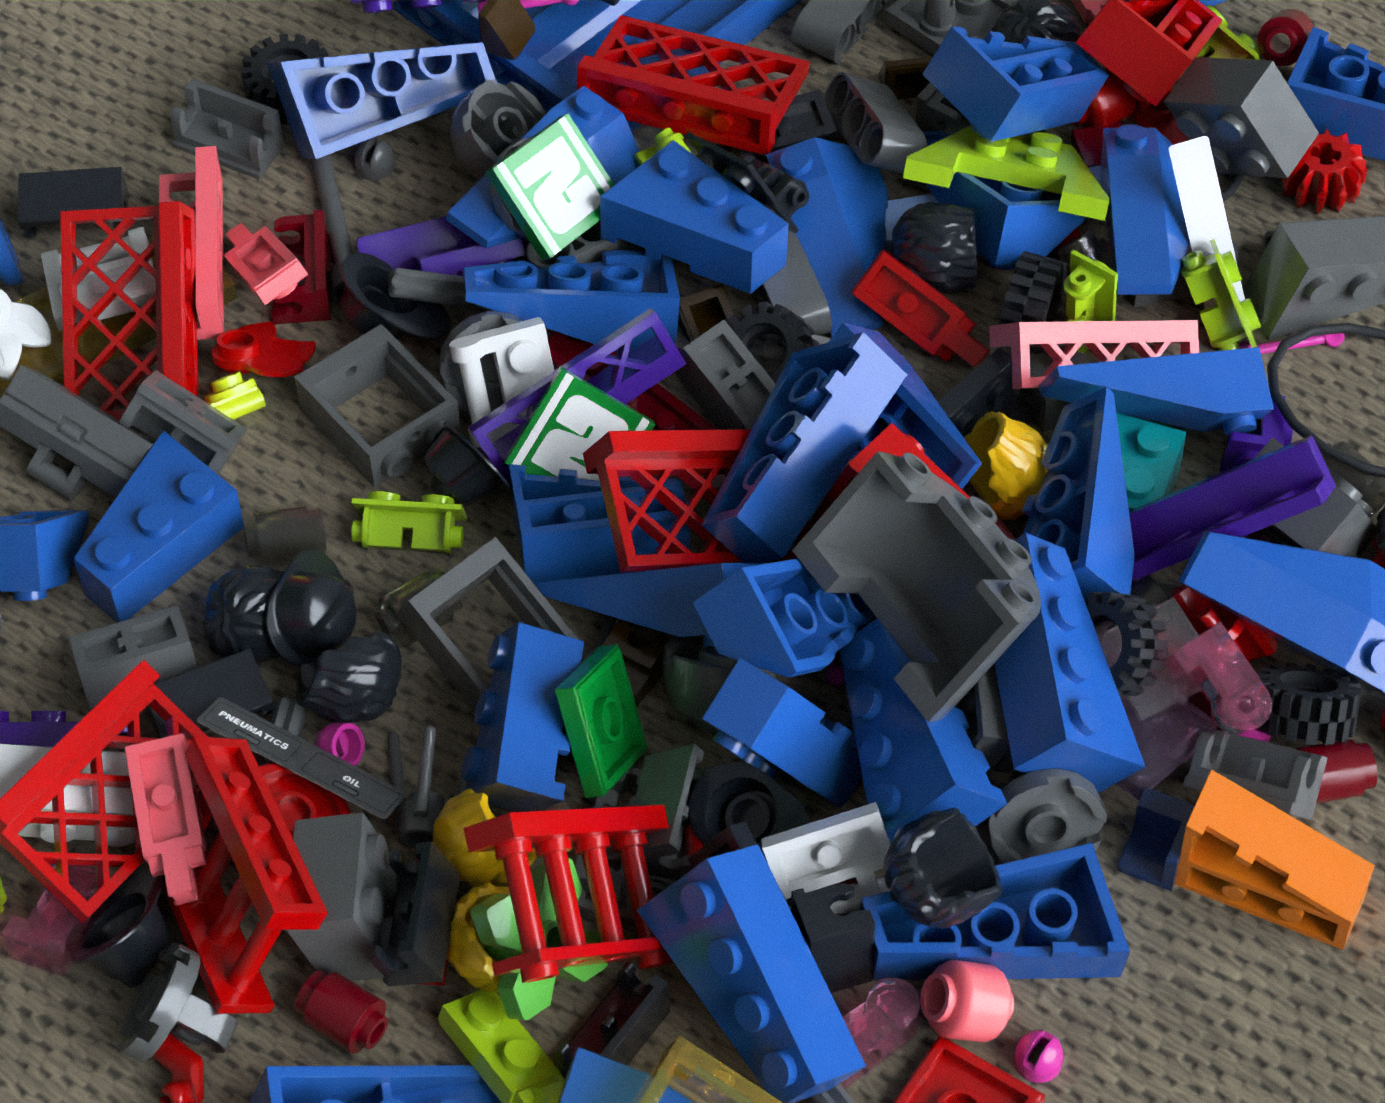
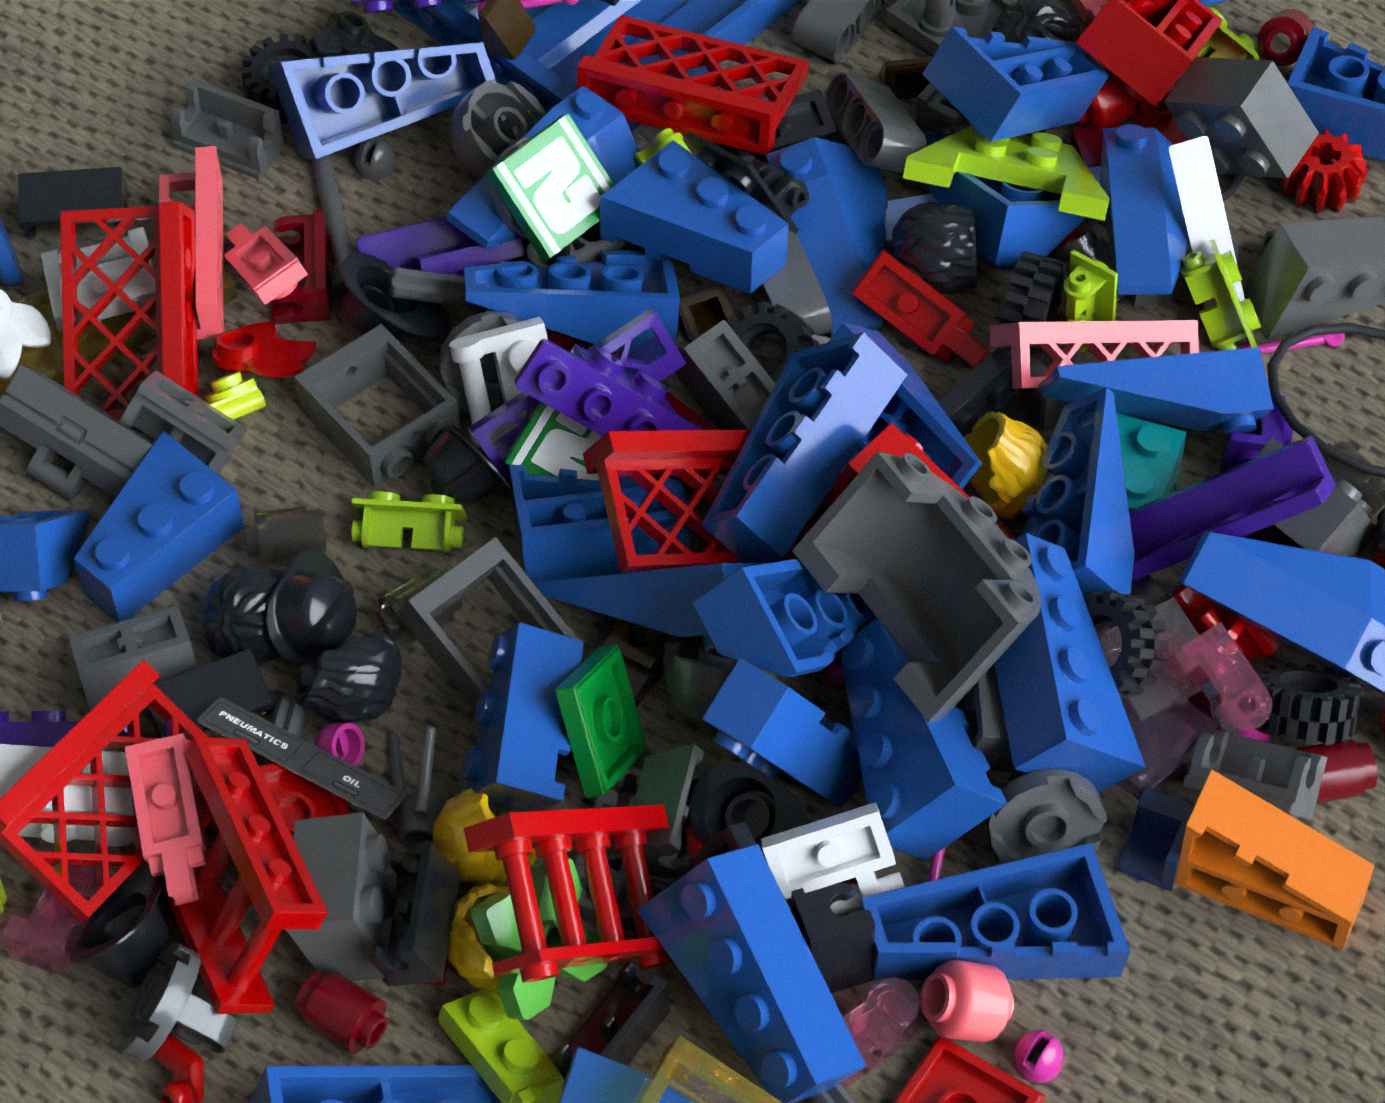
black hair [882,807,1003,929] -> none
none -> black plate [312,11,400,56]
none -> dark purple bracket [514,339,705,482]

